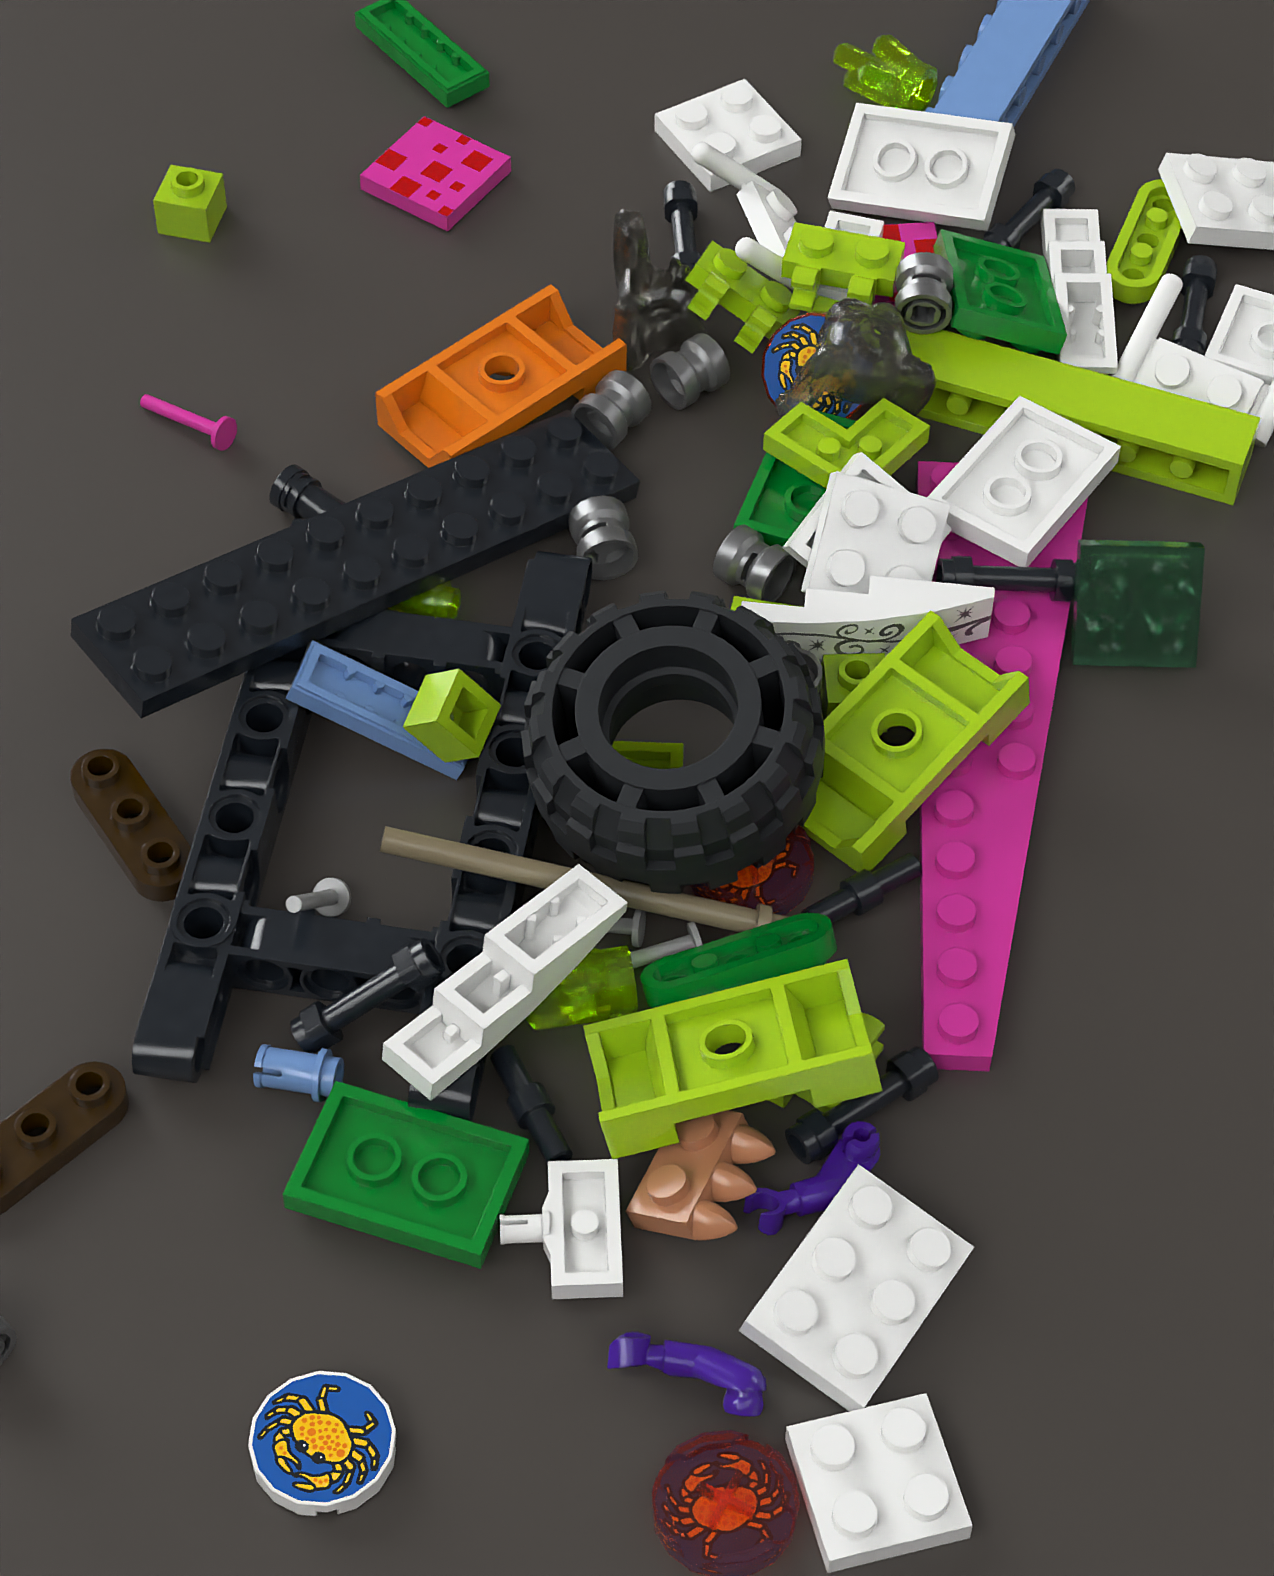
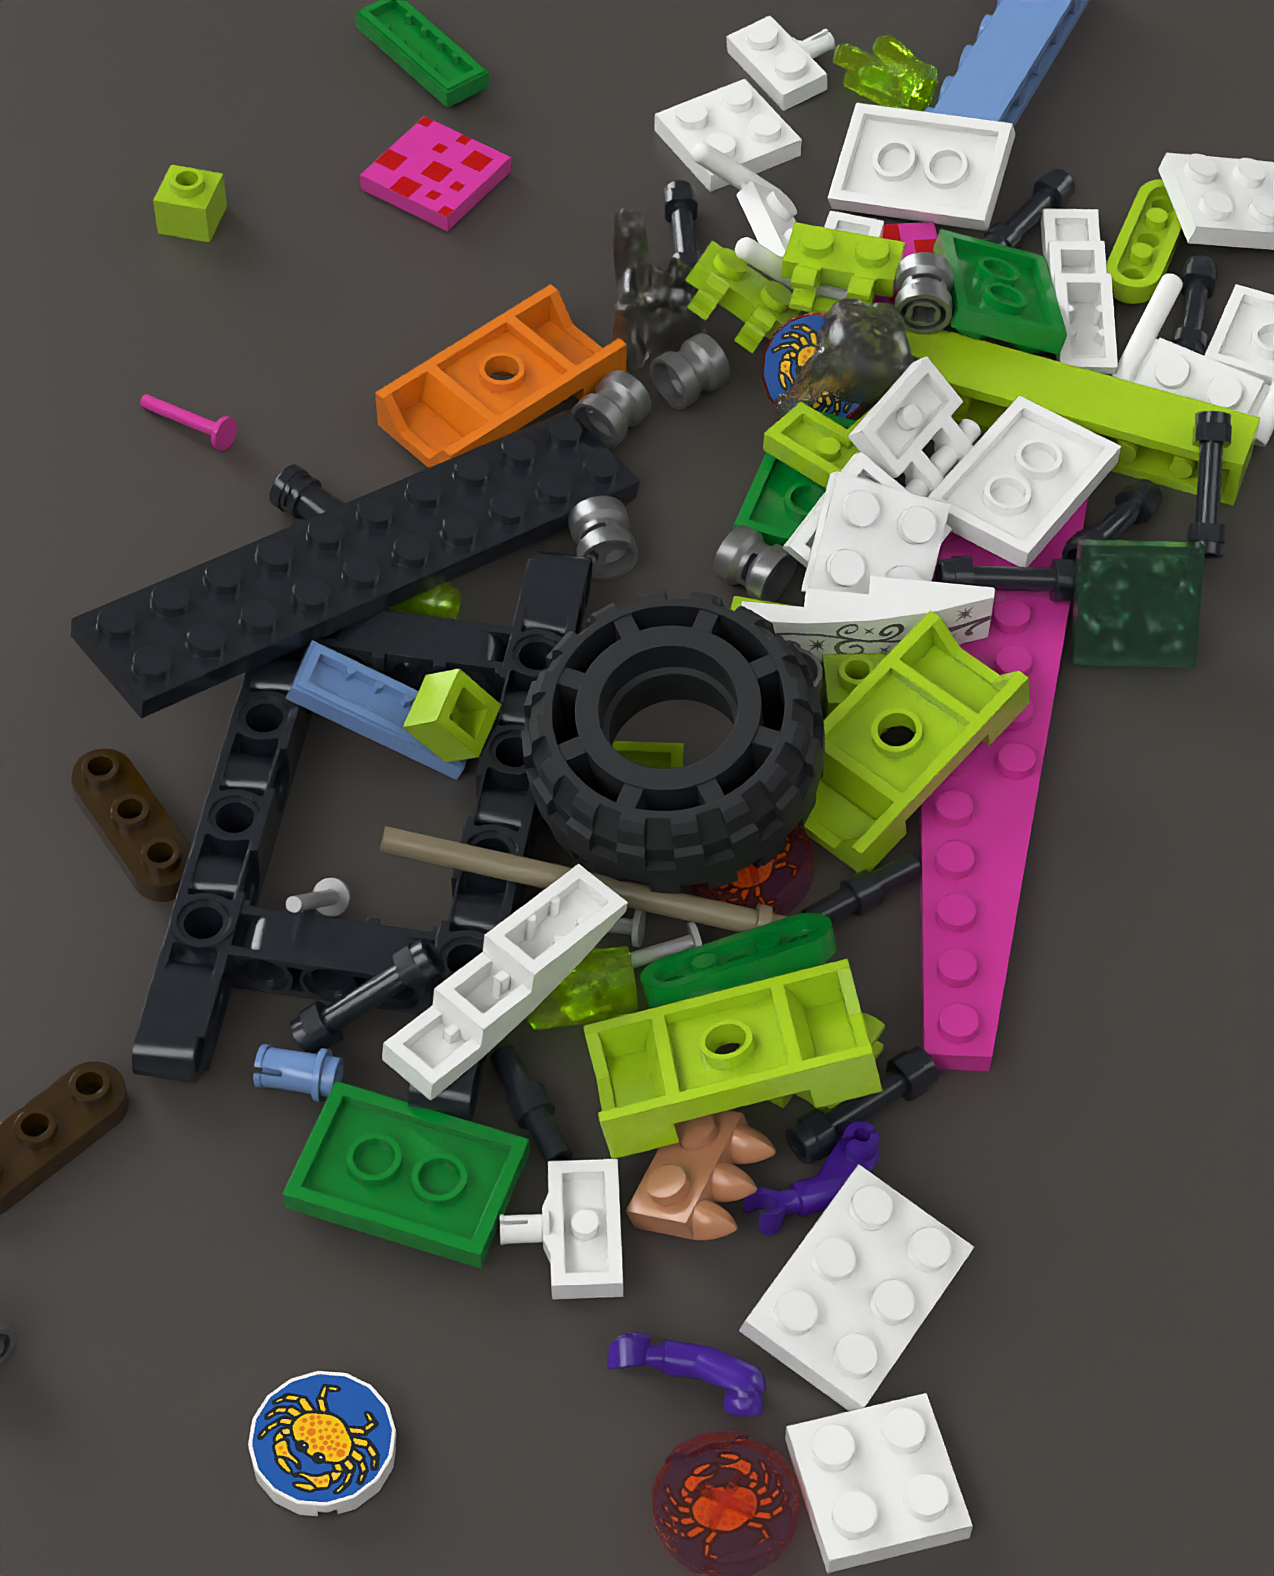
none -> white plate [726,16,835,111]
none -> white plate [848,356,981,497]
none -> black bar [1062,479,1162,574]
none -> black bar [1187,411,1232,559]

